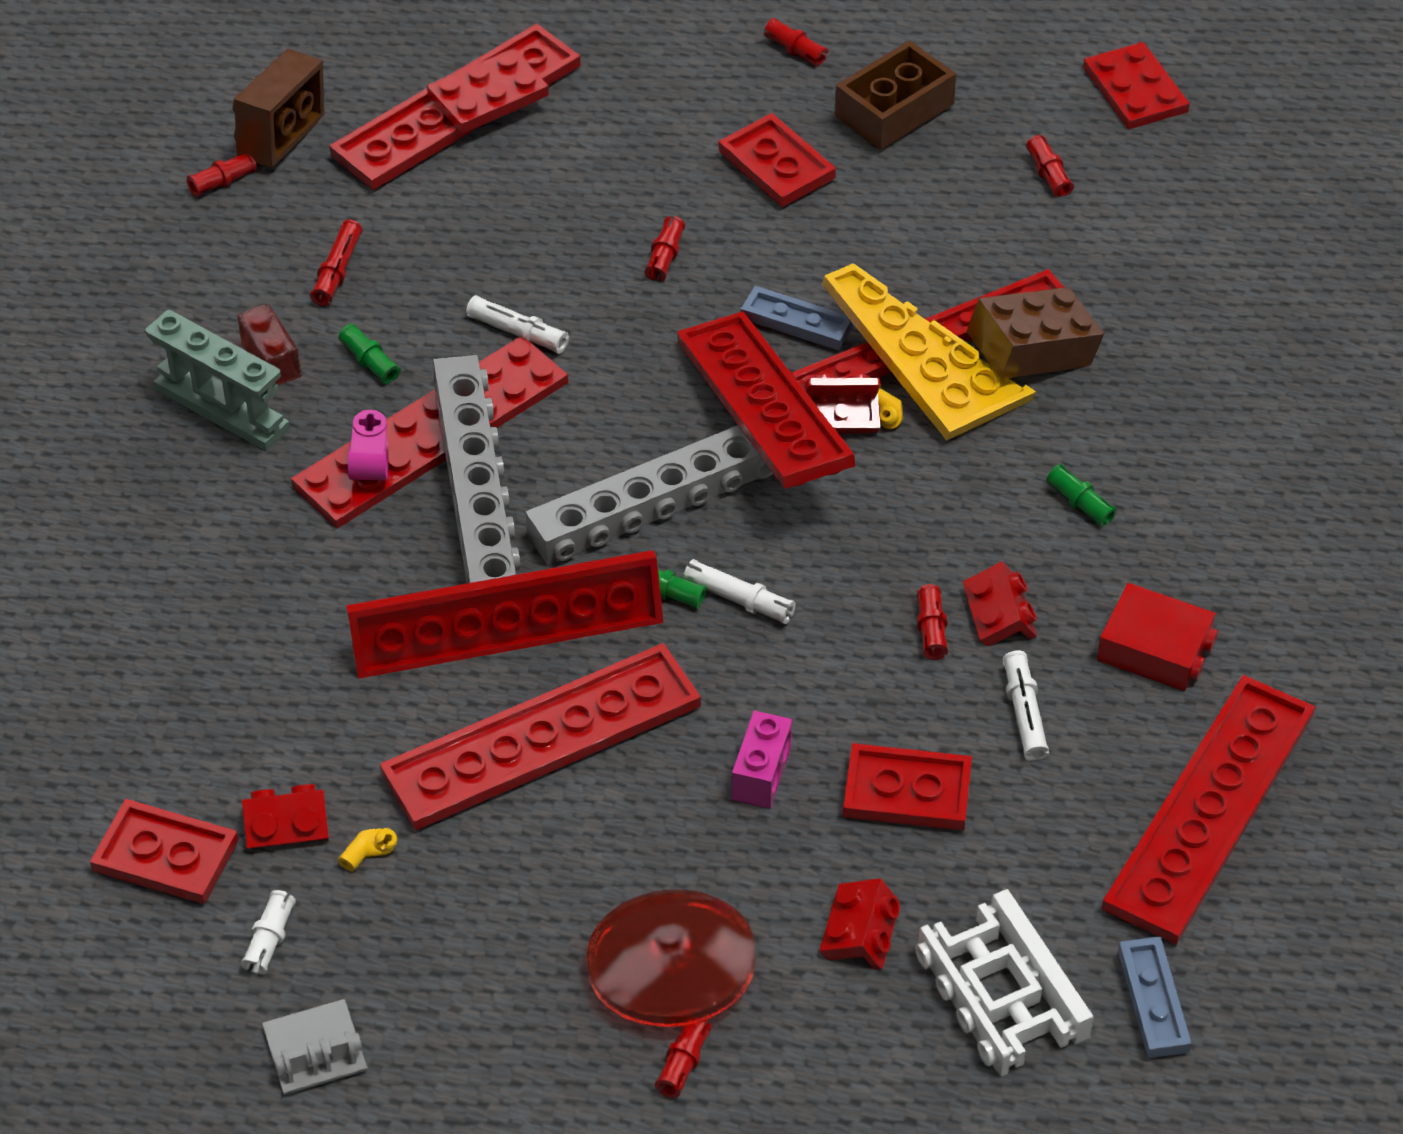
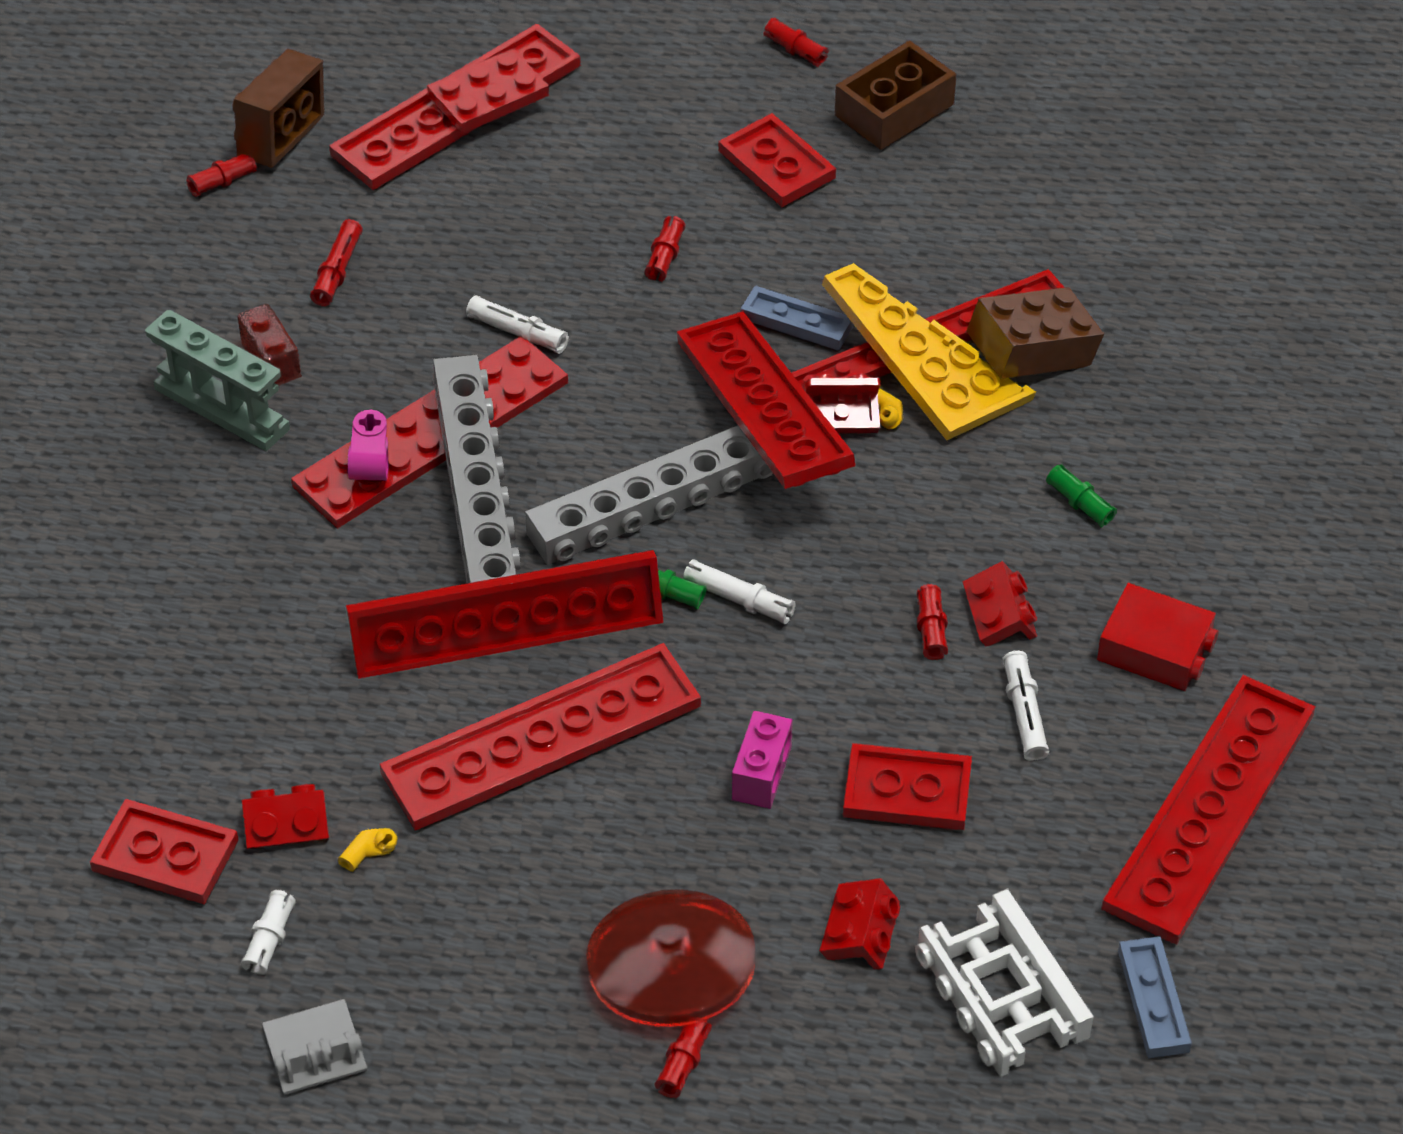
green pin [338,323,401,385] -> none
red pin [1026,135,1074,197] -> none
red plate [1083,42,1190,130] -> none

